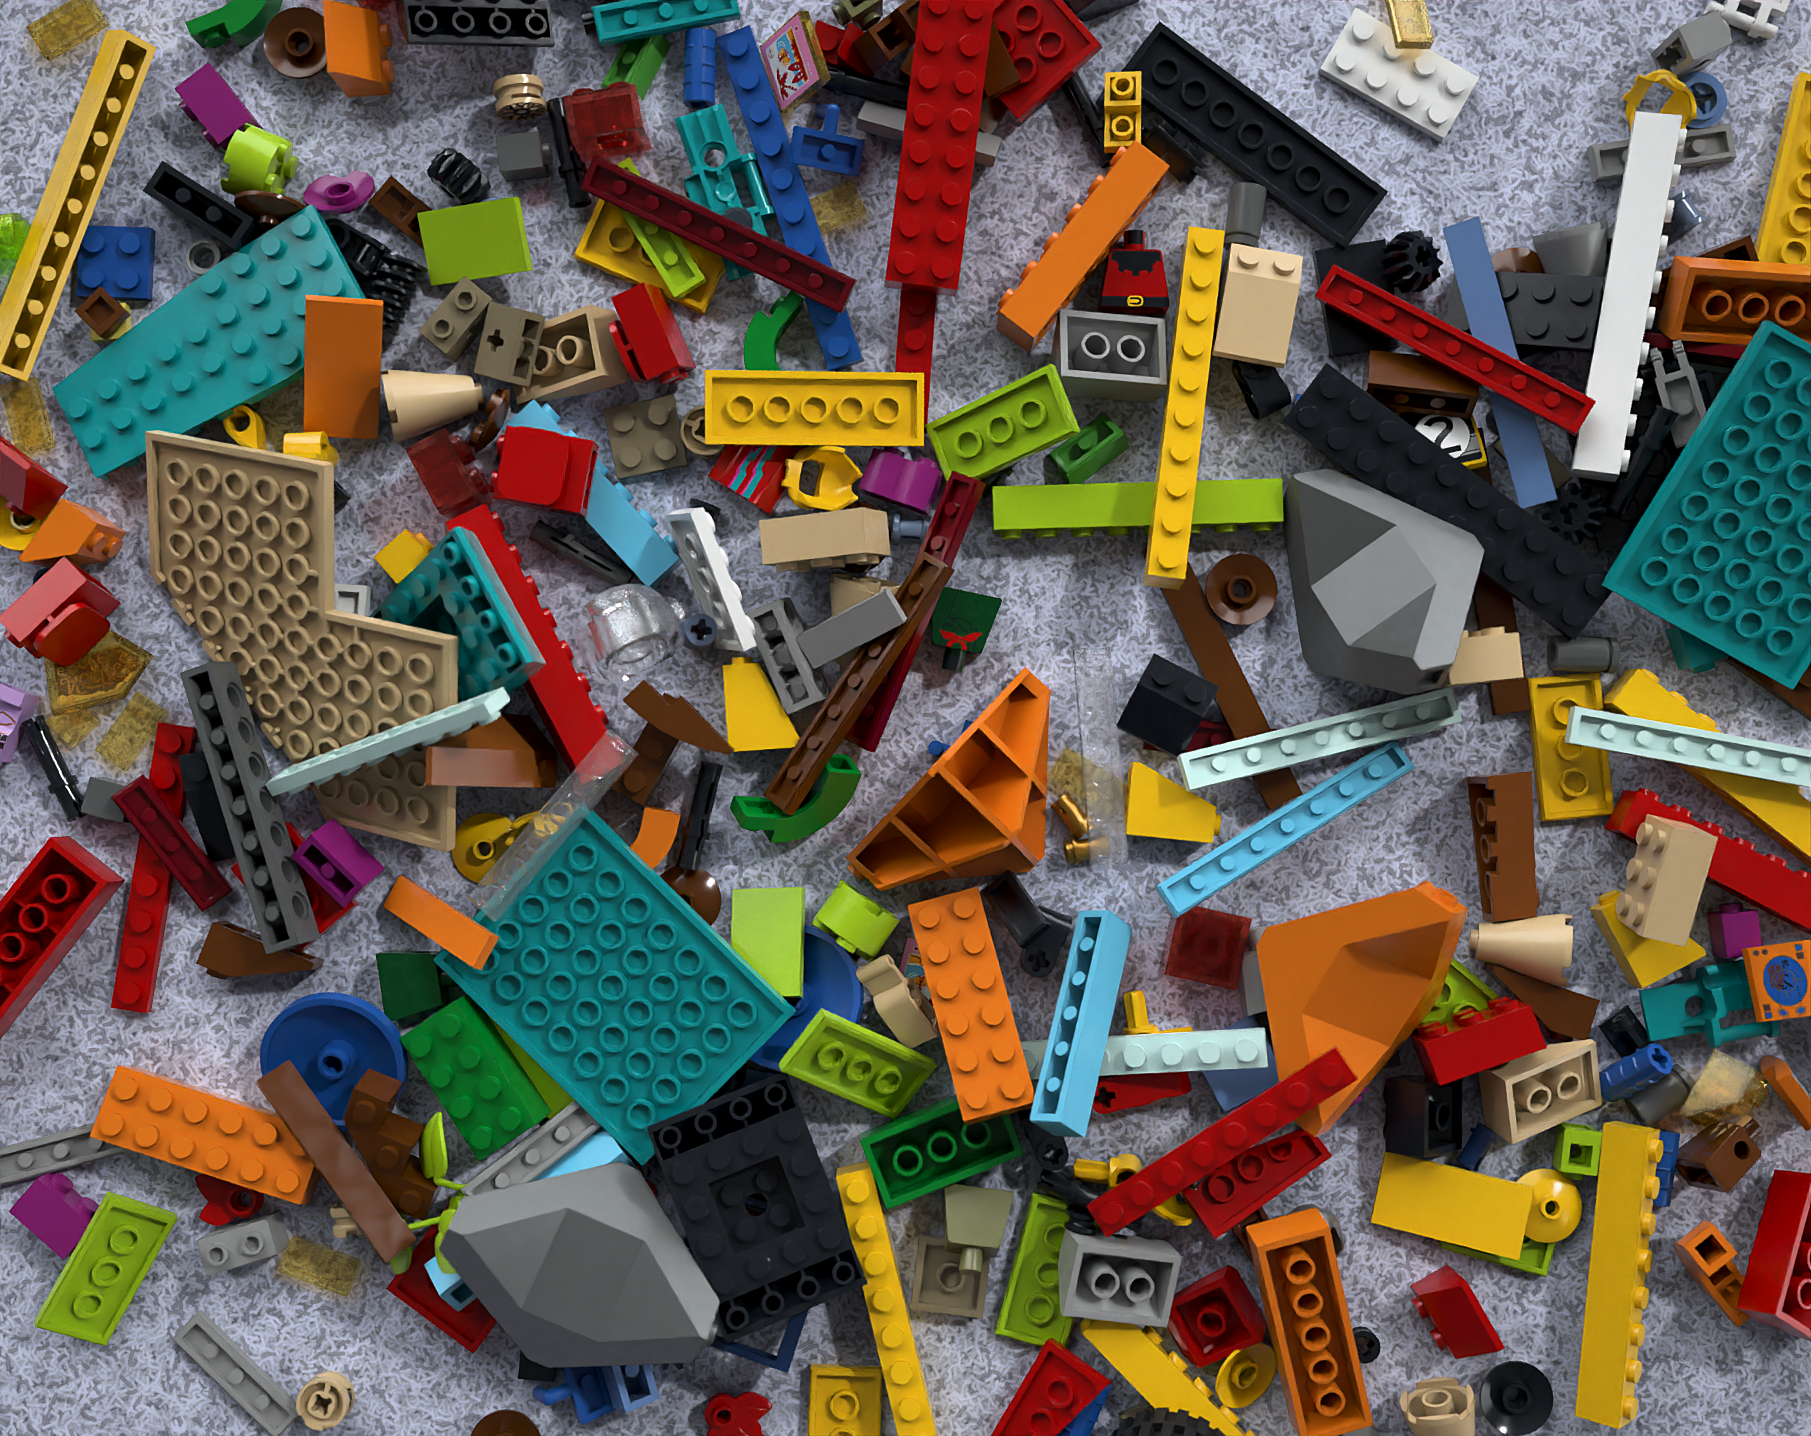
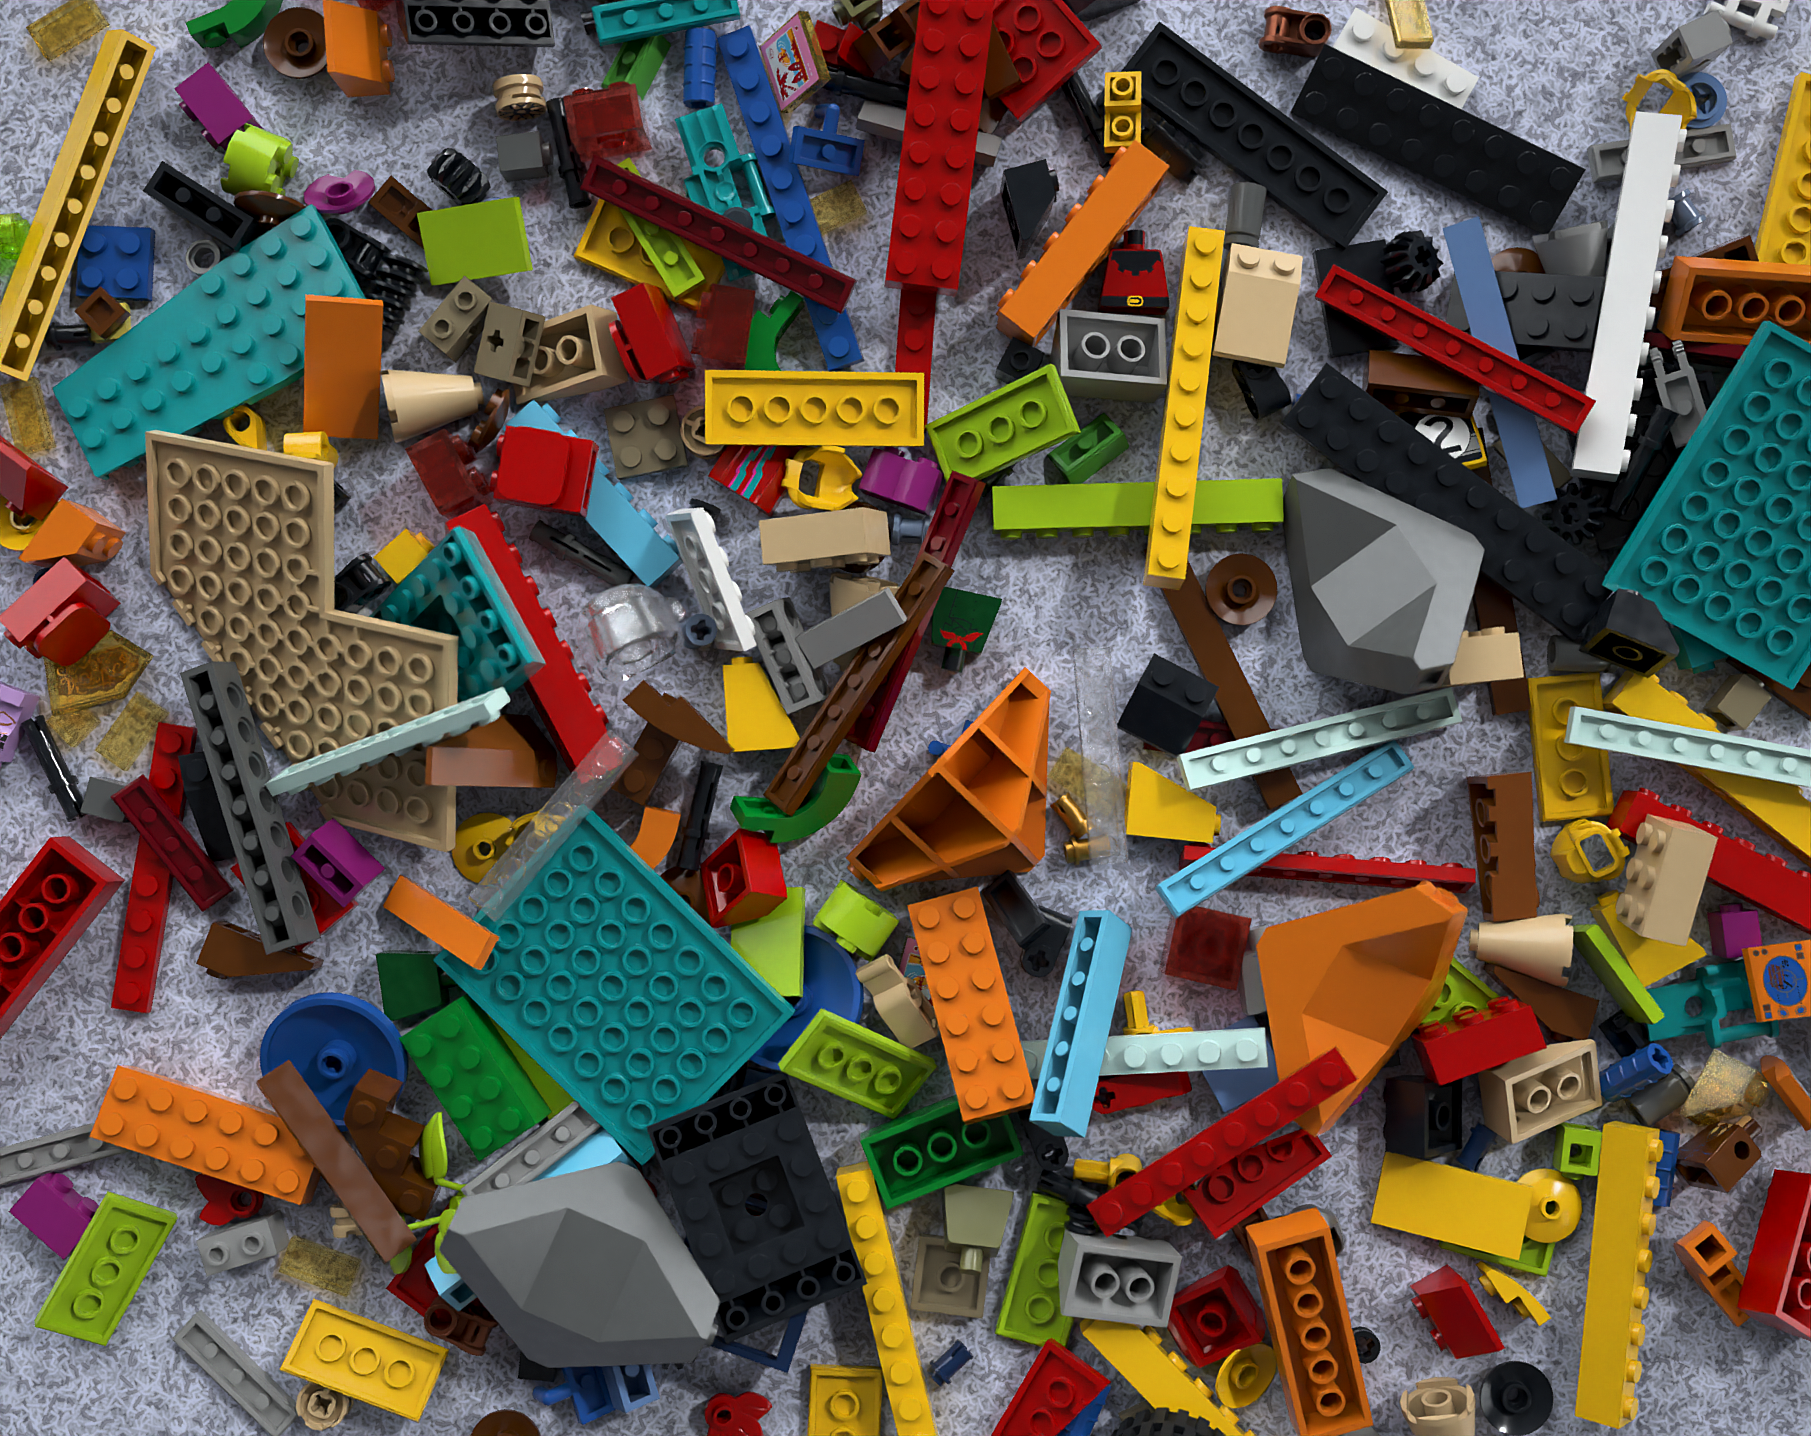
none -> black pin [44,321,95,351]
none -> yellow tile [280,1298,450,1423]
none -> black piece [334,553,392,614]
none -> copper piece [423,1296,499,1356]
none -> clear red brick [690,283,756,370]
none -> red slope [700,828,788,928]
none -> dark blue pin [927,1339,974,1387]
none -> black brick [995,337,1045,384]
none -> black slope [1000,159,1059,260]
none -> red plate [1179,842,1476,894]
none -> copper piece [1258,6,1332,58]
none -> black plate [1291,44,1586,235]
none -> yellow slope [1475,1261,1551,1326]
none -> yellow helmet [1549,818,1631,884]
none -> lime tile [1573,924,1664,1024]
none -> black slope [1579,588,1680,678]
none -> dark tan brick [1703,673,1772,731]

